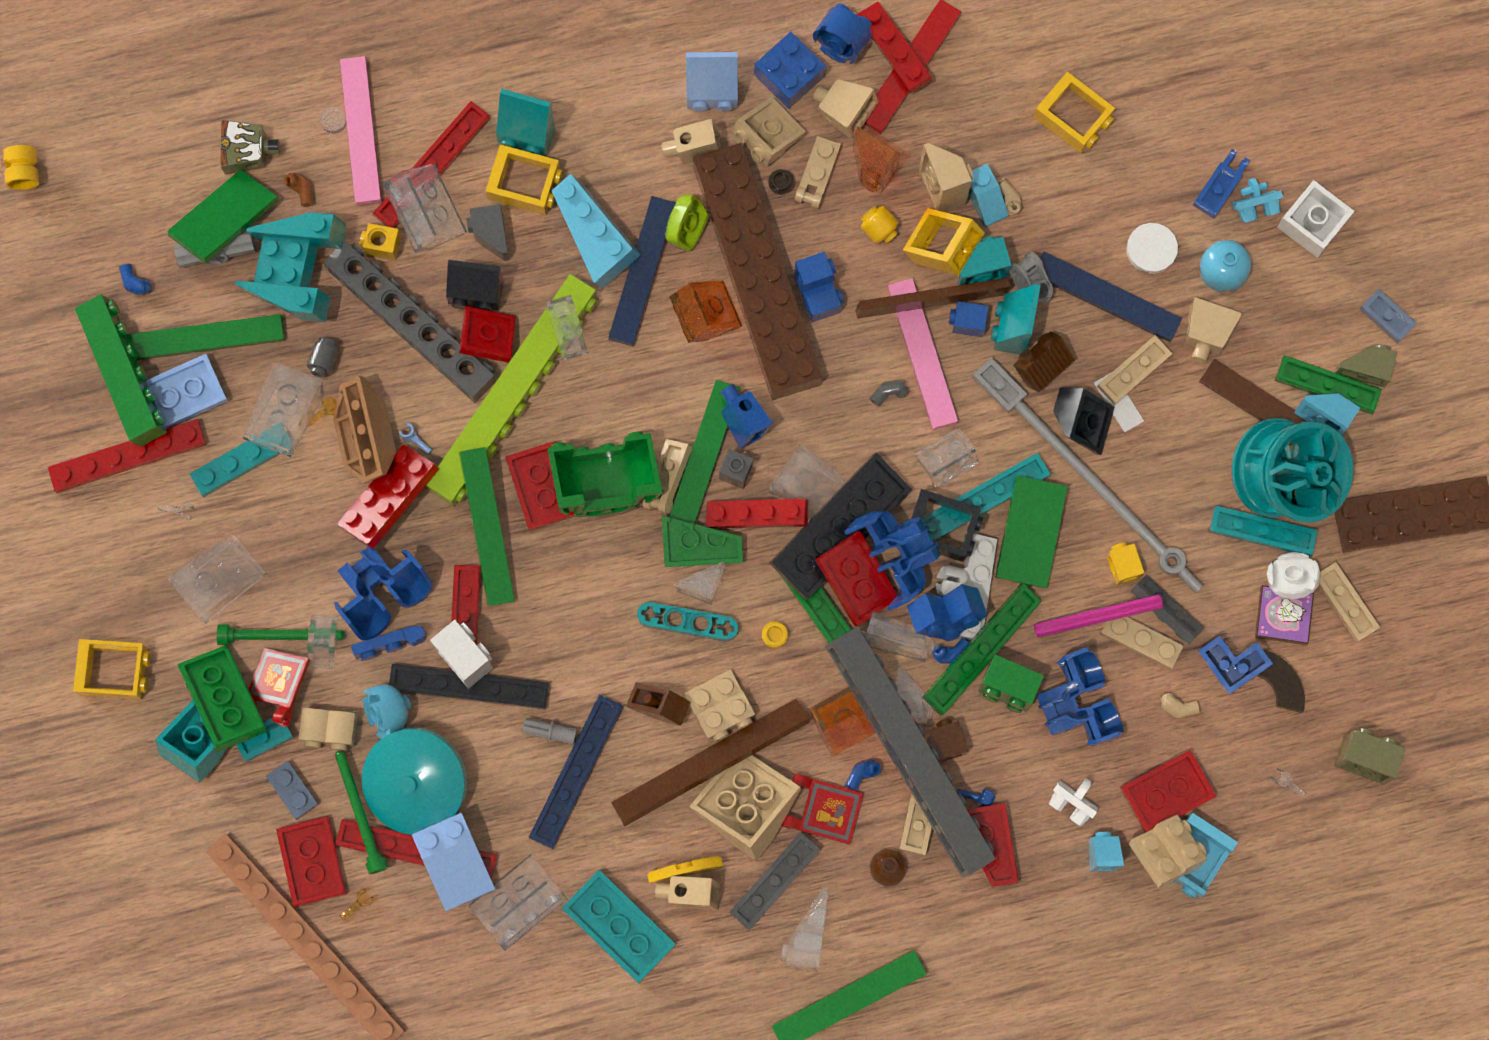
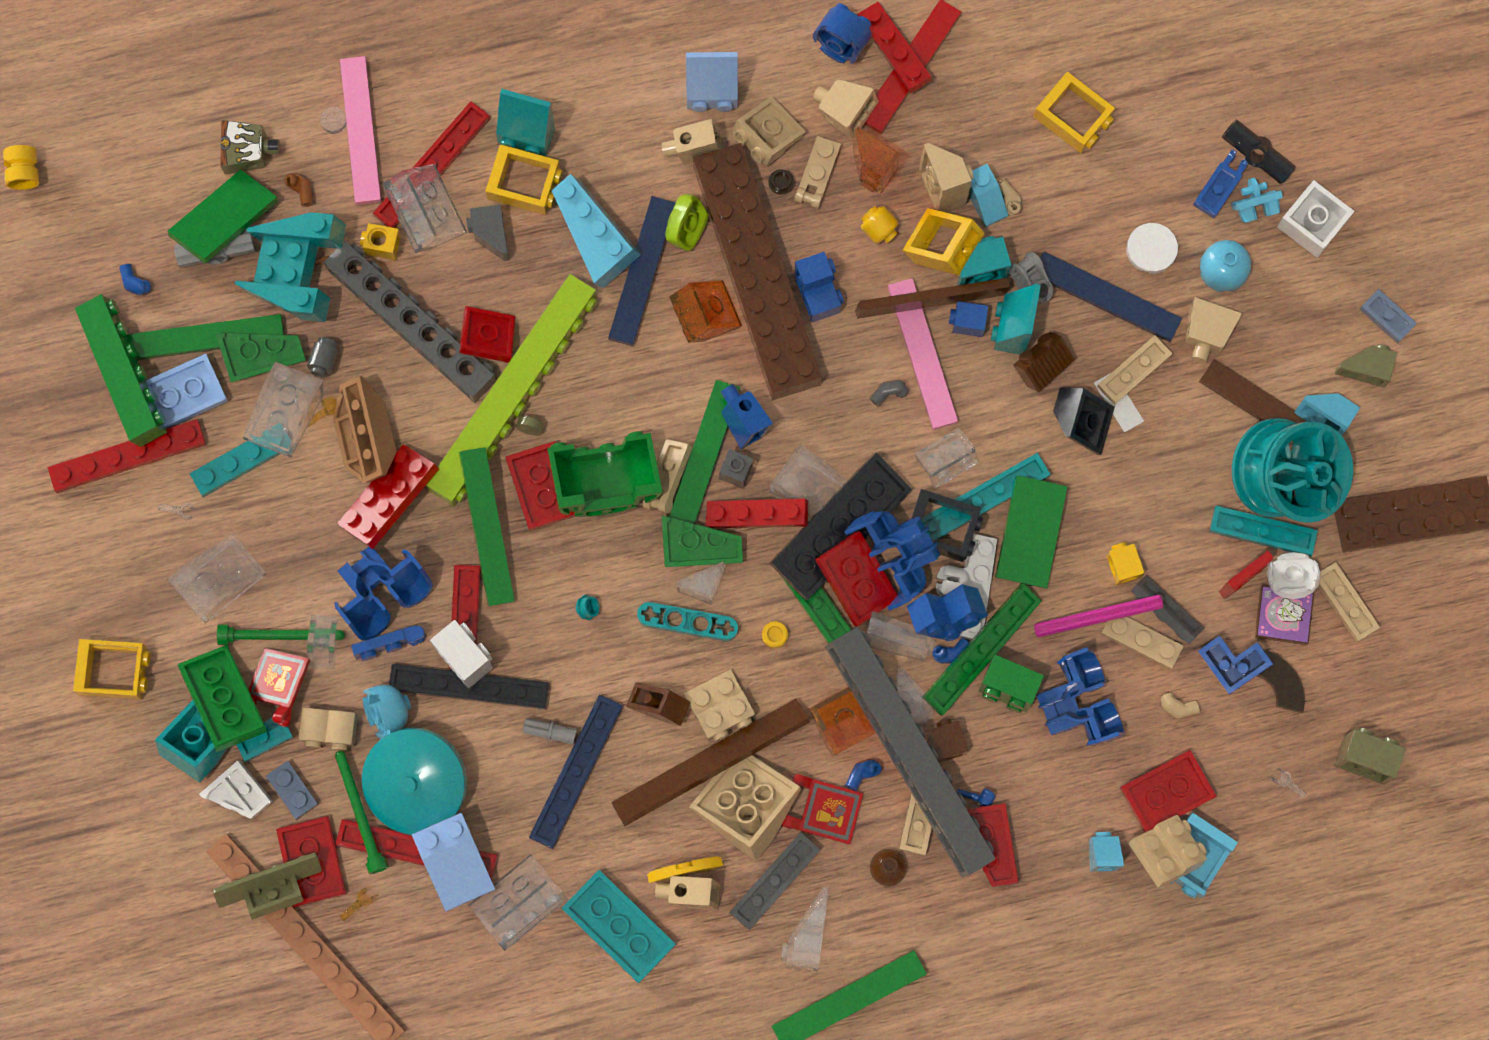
light blue hand [399,423,432,454] -> none
black slope [446,260,504,311] -> none
clear slope [546,295,588,360] -> none
blue brick [754,31,826,109] -> none
light grey bar [972,358,1203,593] -> none
white hips [1049,779,1099,826] -> none
green tile [1275,355,1382,415] -> none
none -> white wing [199,761,273,819]
none -> olive bracket [212,853,322,920]
none -> green wing [215,333,306,382]
none -> olive tile [516,416,544,436]
none -> teal plate [576,595,600,620]
none -> red tile [1219,551,1274,599]
none -> black piece [1221,119,1296,184]

